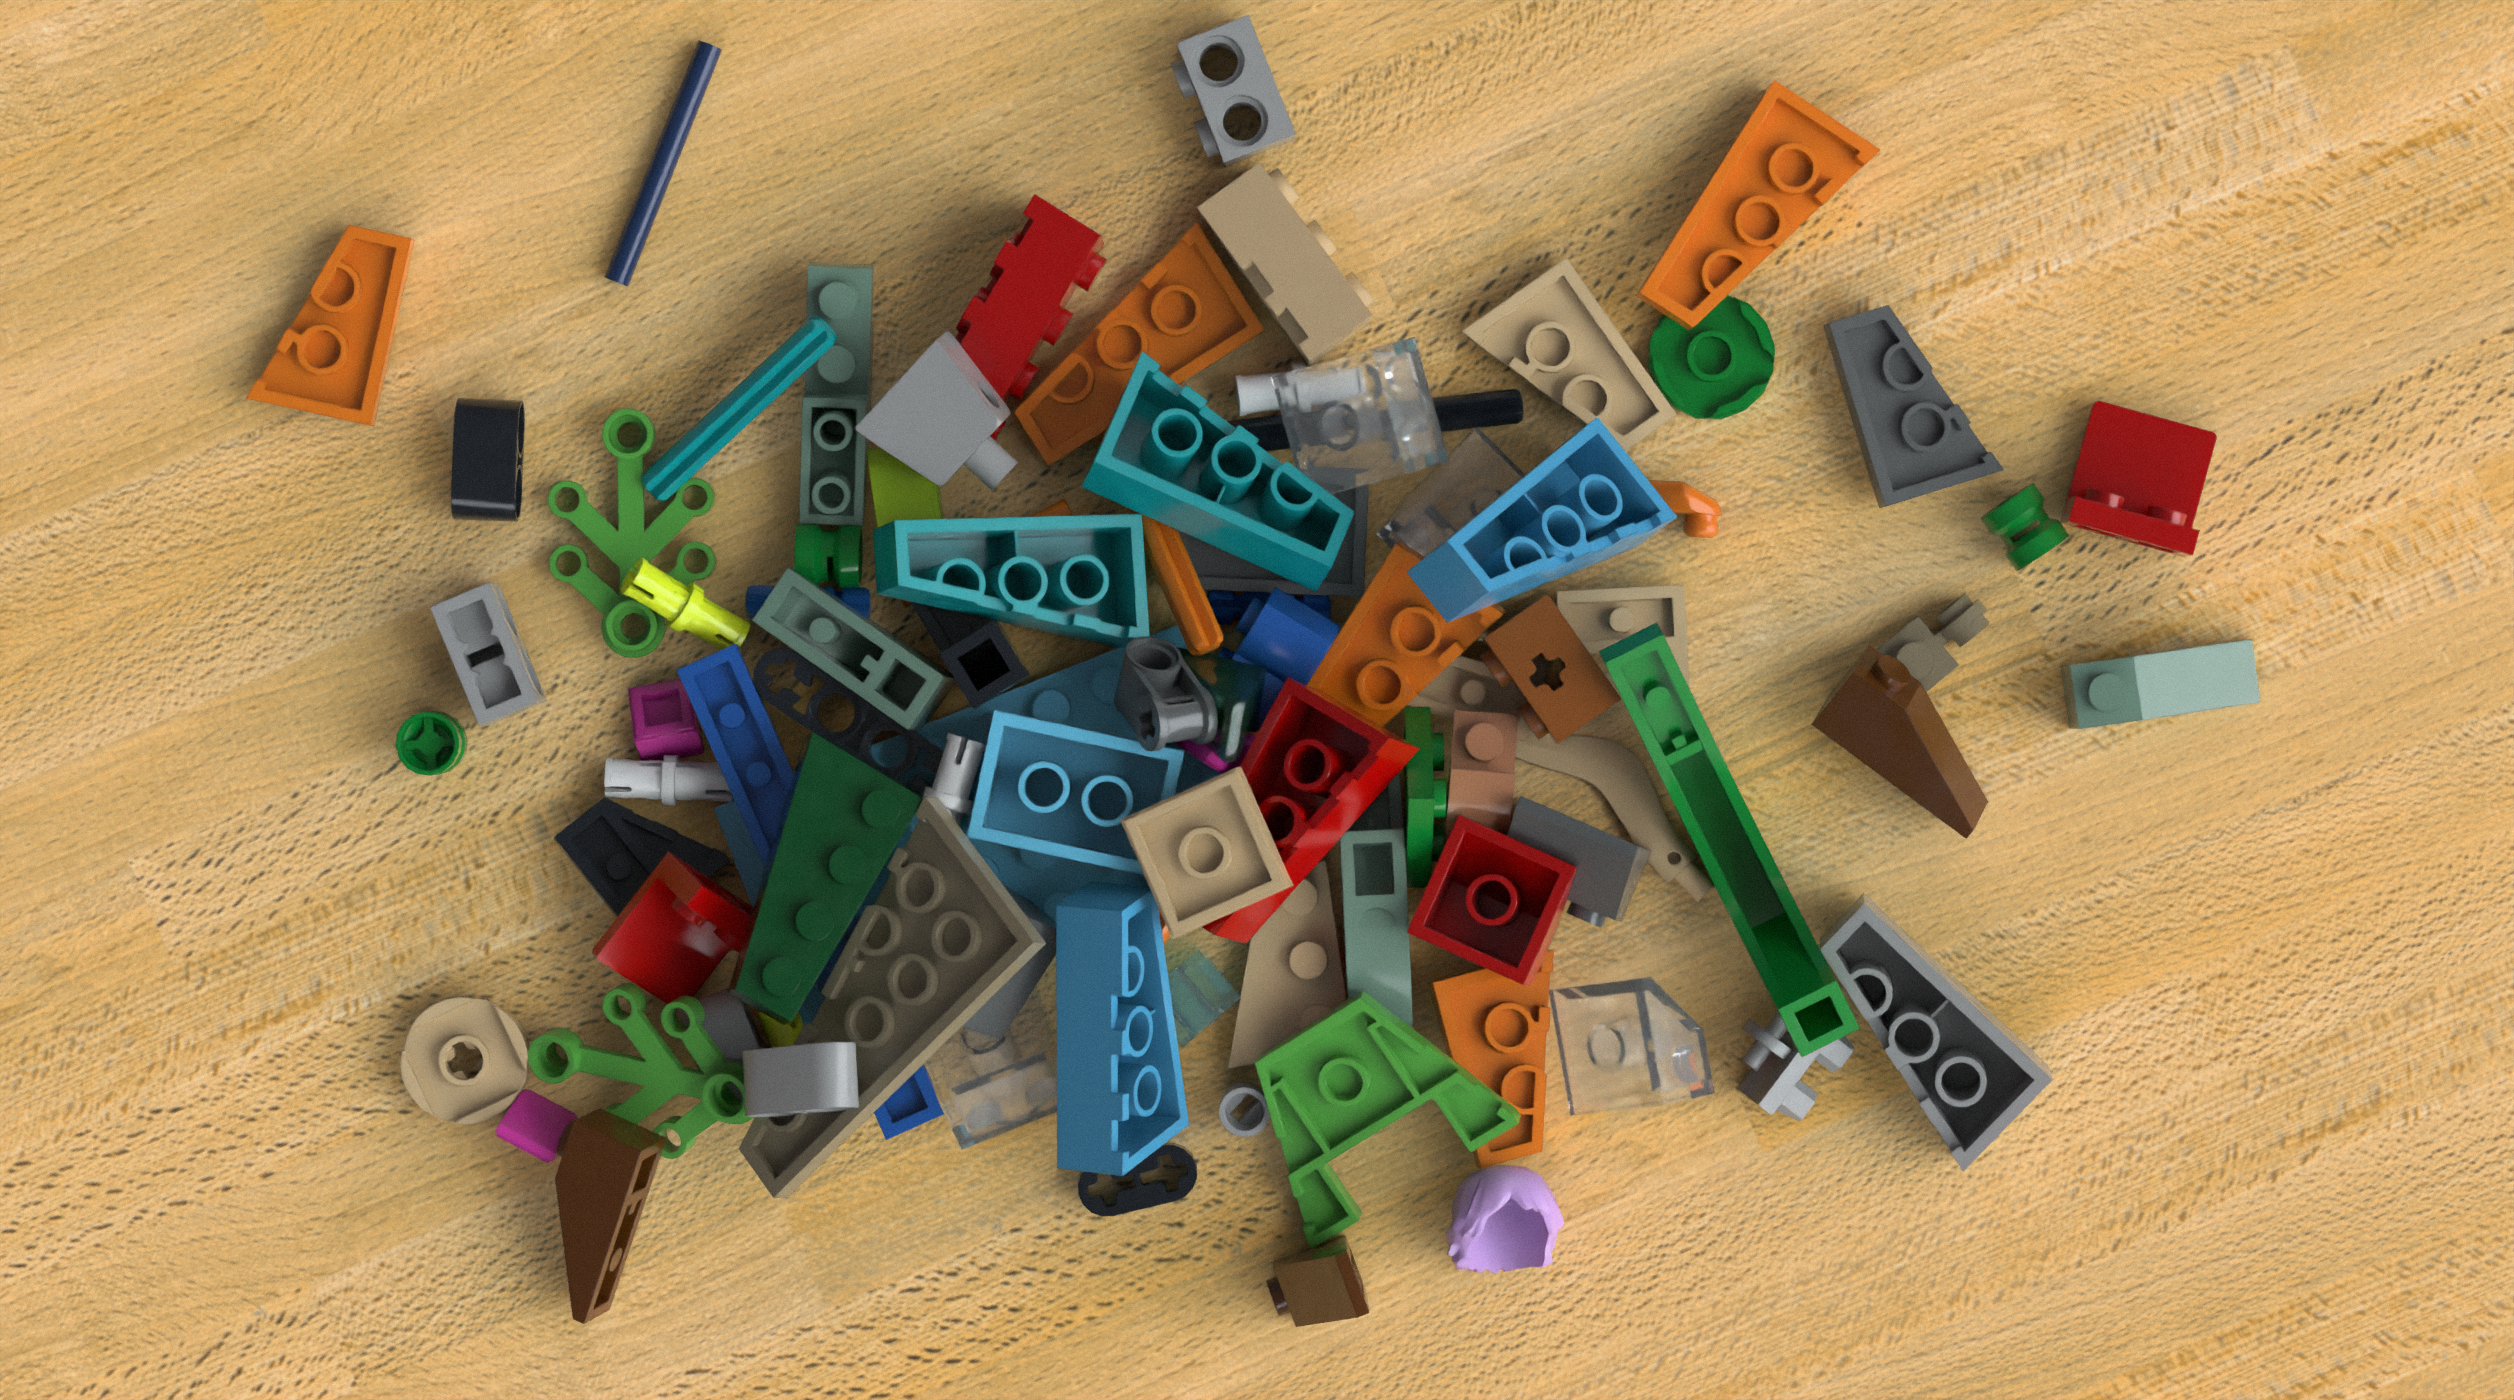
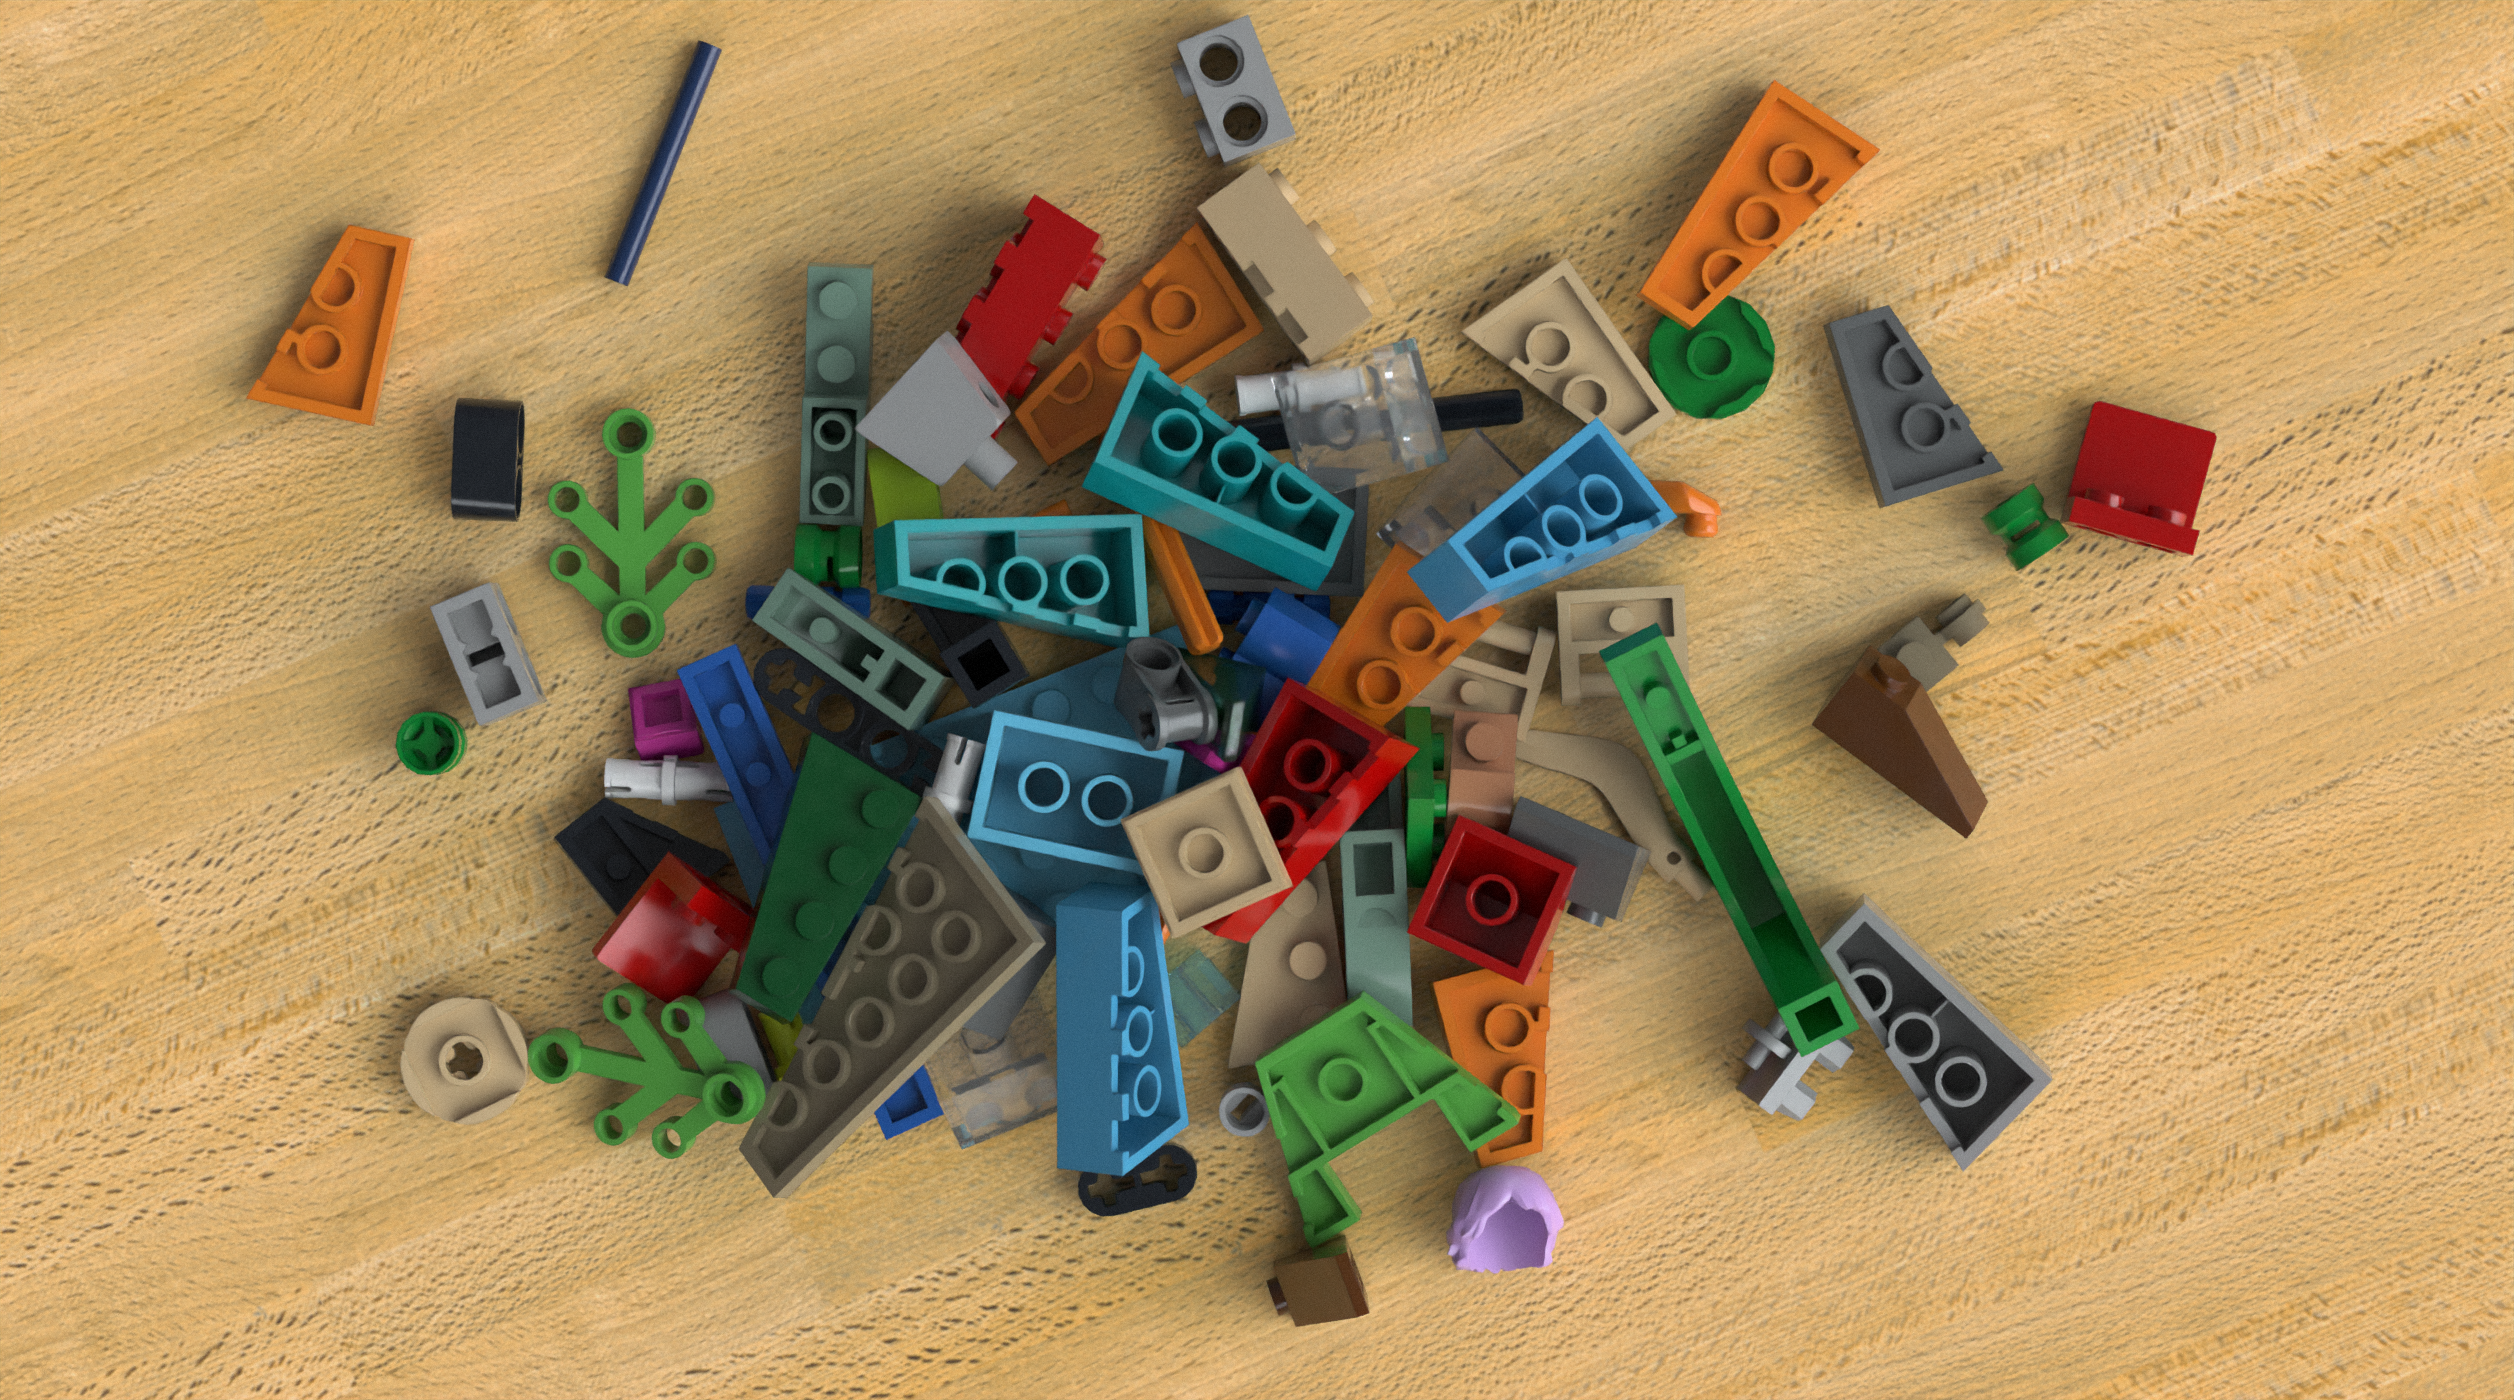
dark pink slope [495,1089,578,1163] -> none
reddish brown slope [555,1108,667,1324] -> none
neon yellow pin [620,558,750,650] -> none
teal axle [641,315,837,501] -> none
light grey beam [742,1042,859,1117] -> none
dark orange brick [1480,593,1621,744] -> none
clear slope [1549,977,1715,1115] -> none
slope [2061,639,2261,729] -> none

